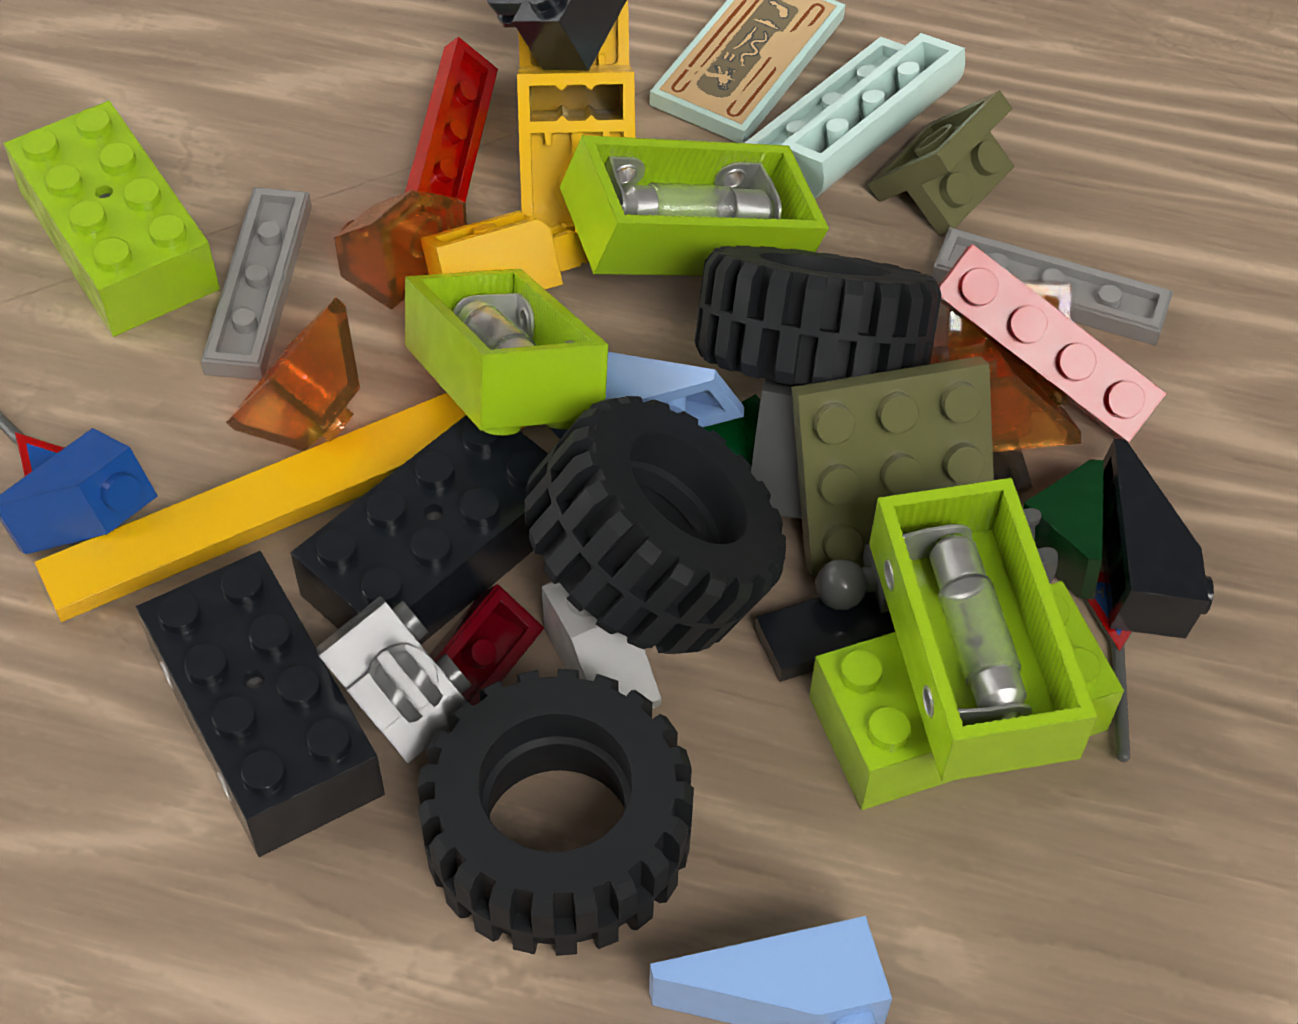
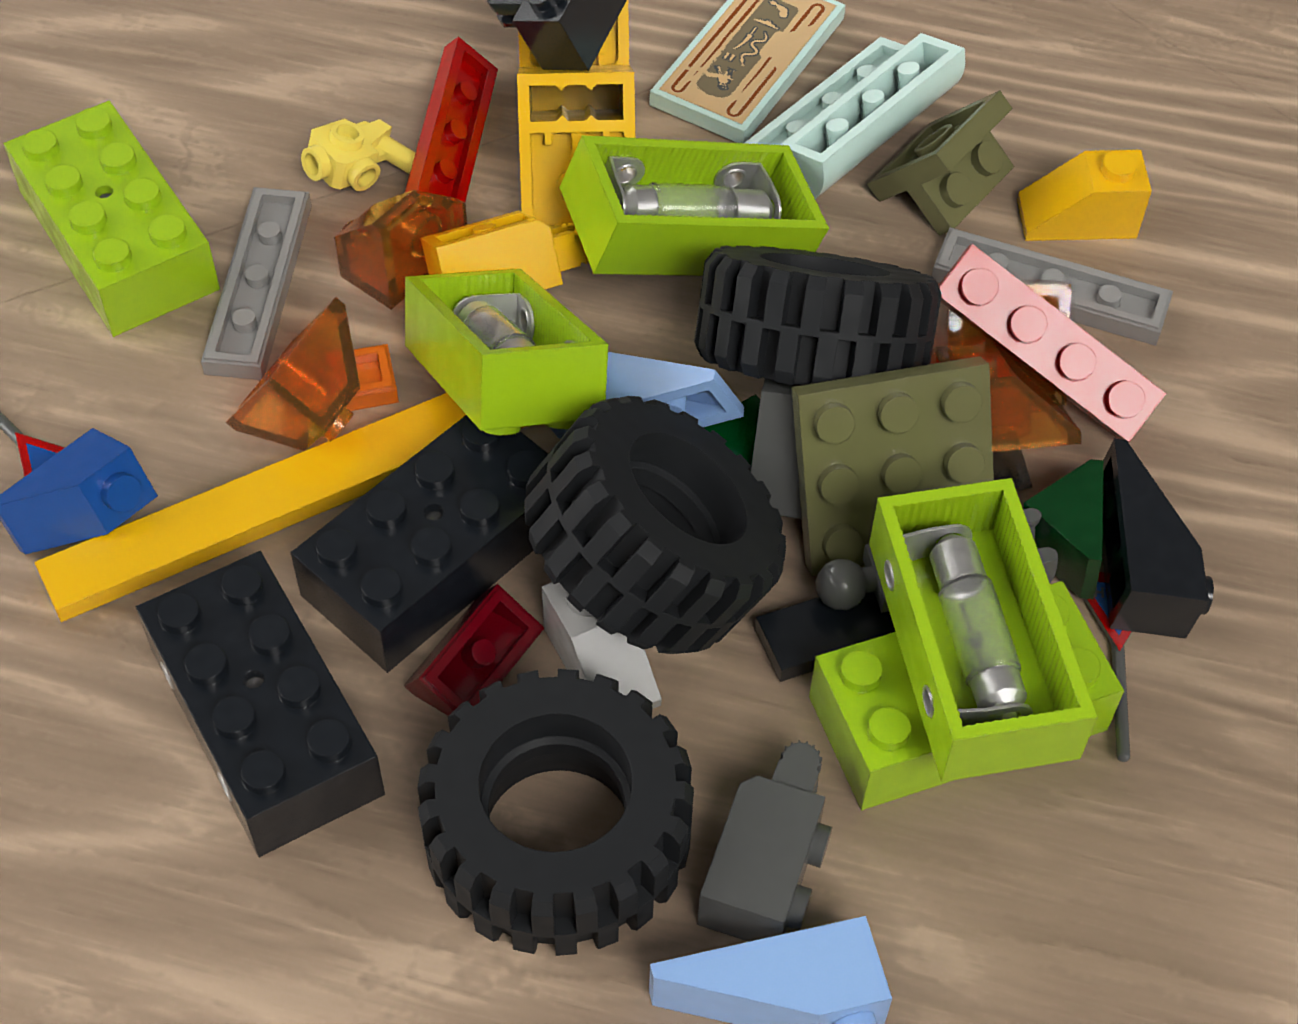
brick [316,596,472,763] -> none
none -> light yellow piece [301,118,416,191]
none -> orange tile [328,344,399,413]
none -> dark grey hinge [697,740,832,942]
none -> yellow slope [1017,150,1152,241]

